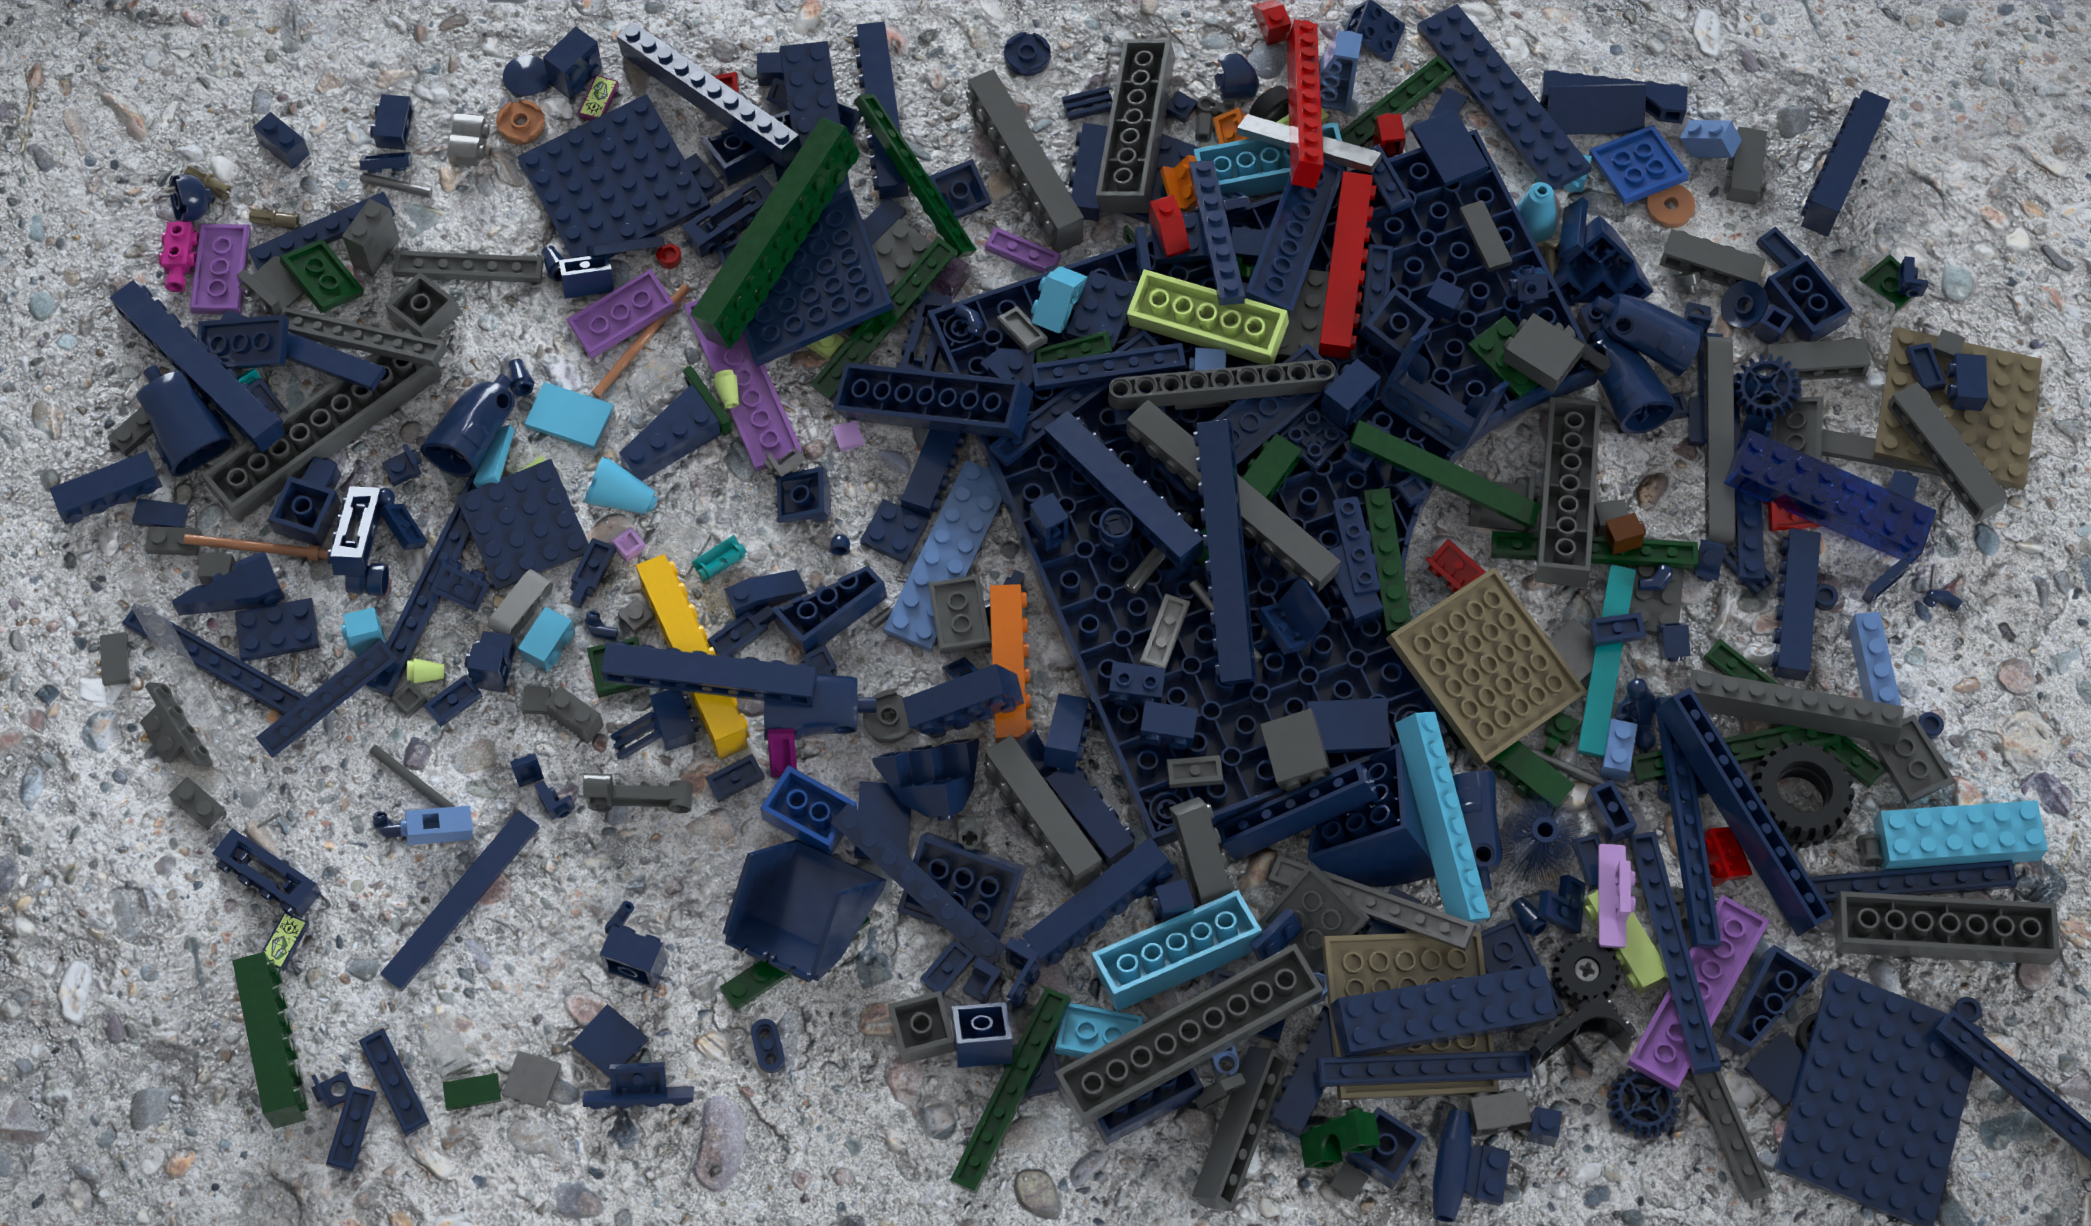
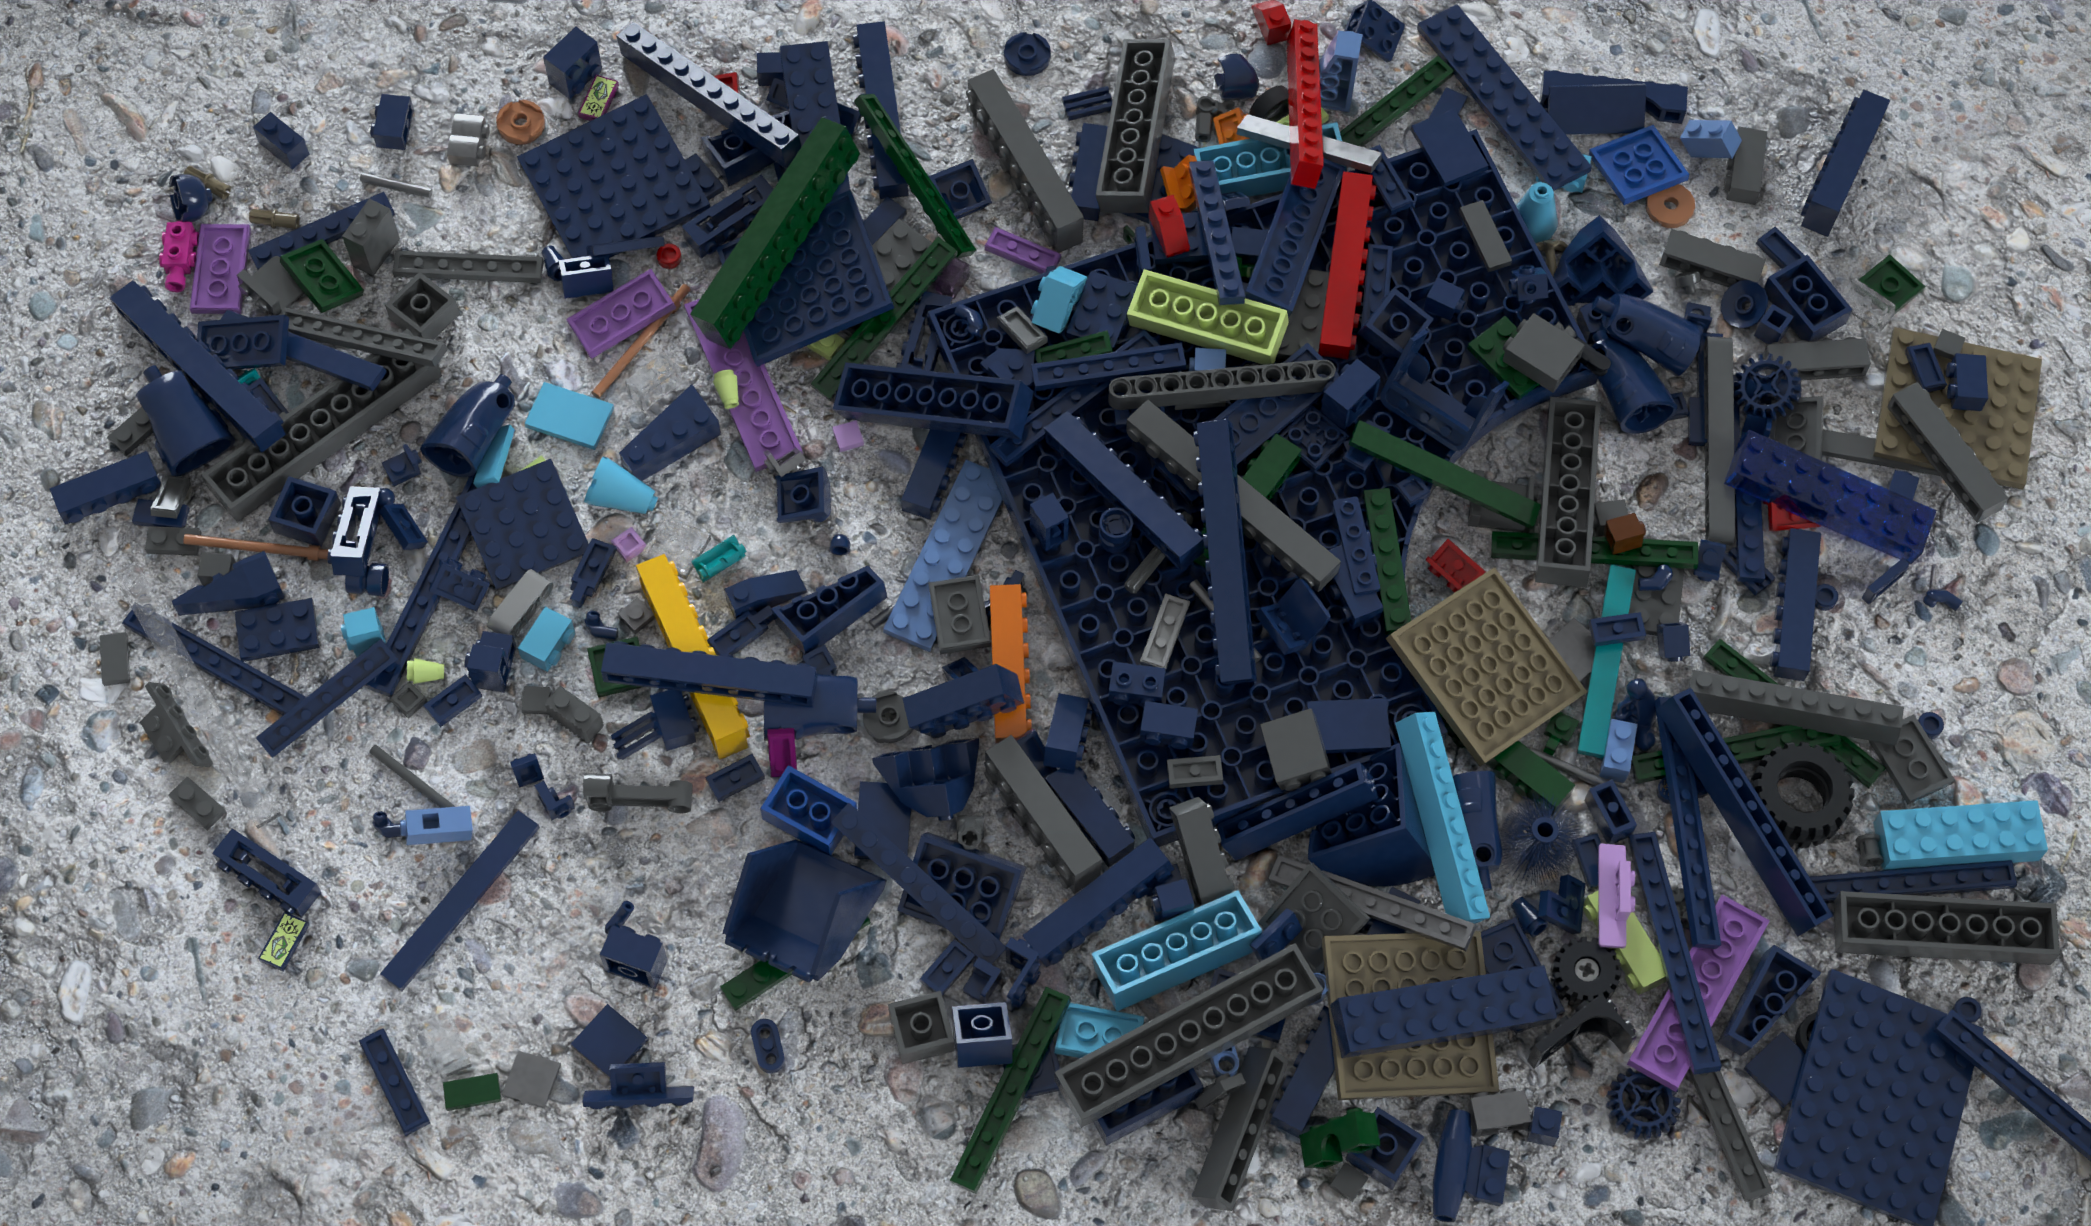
dark green brick [232,952,309,1129] -> none
dark blue brick [302,456,342,490] -> none
dark blue bracket [311,1072,353,1109] -> none
dark blue tile [326,1085,377,1173] -> none
dark blue plate [359,152,412,173] -> none
dark blue dish [503,55,549,98] -> none
dark blue cone [508,359,534,396] -> none
dark green tile [683,365,732,436] -> none
dark blue plate [860,499,929,565] -> none
dark blue plate [1166,90,1198,123] -> none
dark blue tile [1316,1050,1532,1087] -> none
red brick [1372,113,1406,158] -> none
dark blue tile [1559,197,1588,260] -> none
red bracket [1704,827,1753,887] -> none
medium blue brick [1848,612,1901,706] -> none
dark blue bracket [1898,256,1929,297] -> none
none -> dark grey tile [150,475,191,519]

